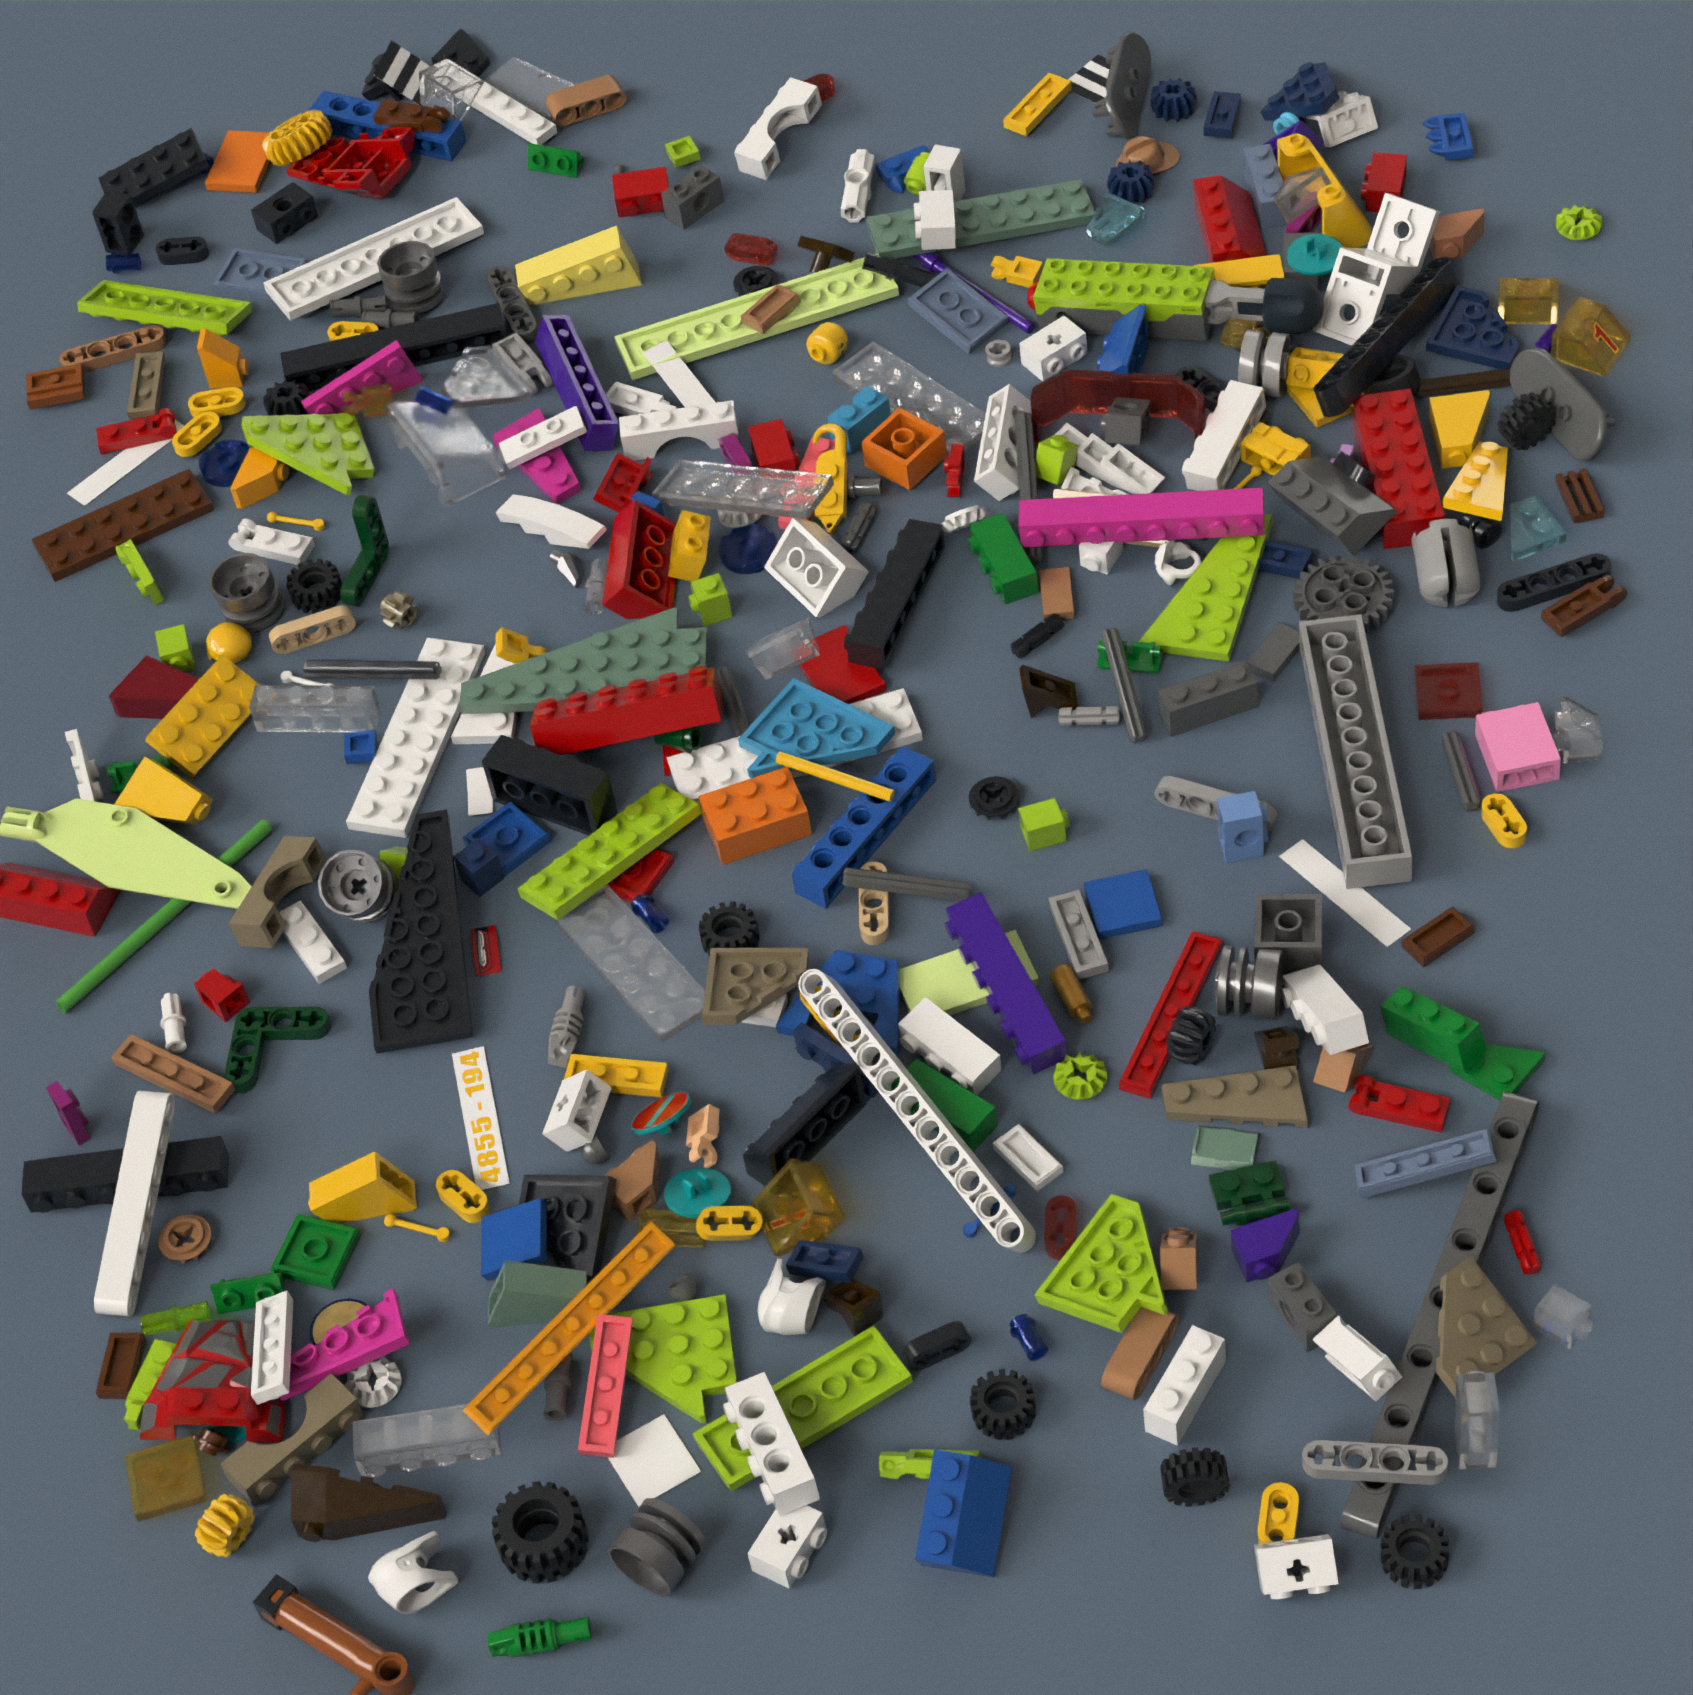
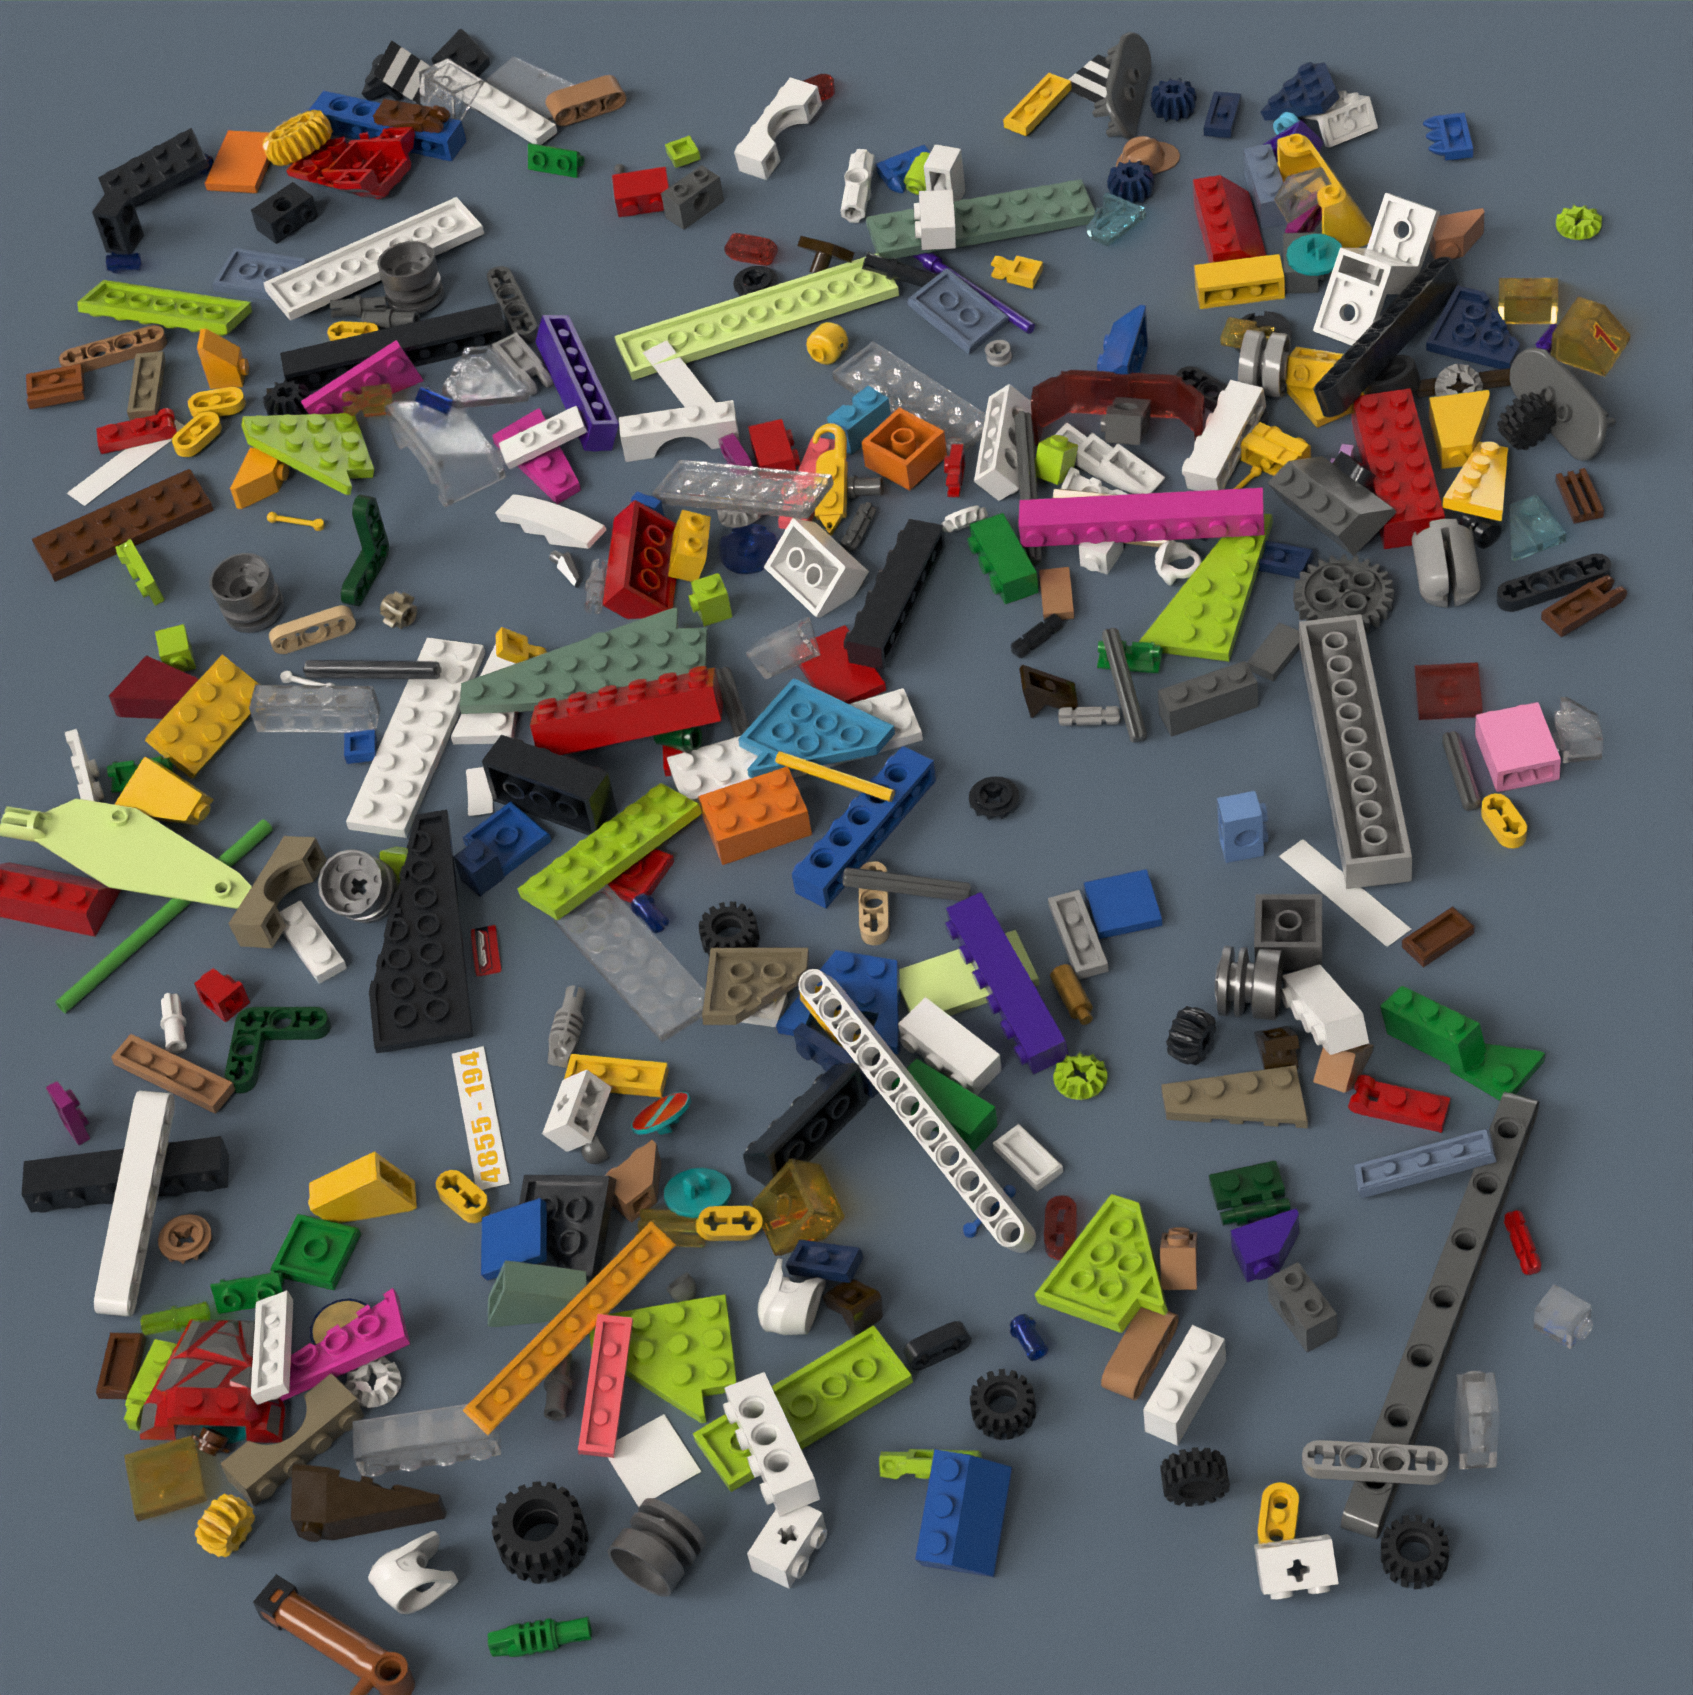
black beam [156,236,209,265] -> none
clear blue tile [199,439,252,487] -> none
yellow hair [206,622,252,664] -> none
white plate [228,519,315,565] -> none
black tyre [286,559,342,614] -> none
yellow hinge [384,1214,450,1242] -> none
light yellow wedge [515,226,642,306] -> none
red bracket [593,452,653,513] -> none
white hinge [606,382,677,416] -> none
light nougat plate [686,1104,720,1168] -> none
medium nougat tile [741,284,800,334] -> none
lime brick [1018,798,1070,851] -> none
white brick [1019,316,1088,381] -> none
piece [1027,258,1324,341] -> none
red tile [1119,931,1223,1099] -> none
light grey beam [1154,776,1277,832] -> none
sand green piece [1191,1125,1259,1170] -> none
white window [1313,1315,1402,1402] -> none
red brick [1361,152,1407,212] -> none
dark tan plate [1436,1256,1538,1402] -> none
none -> light grey gear [1435,363,1483,397]

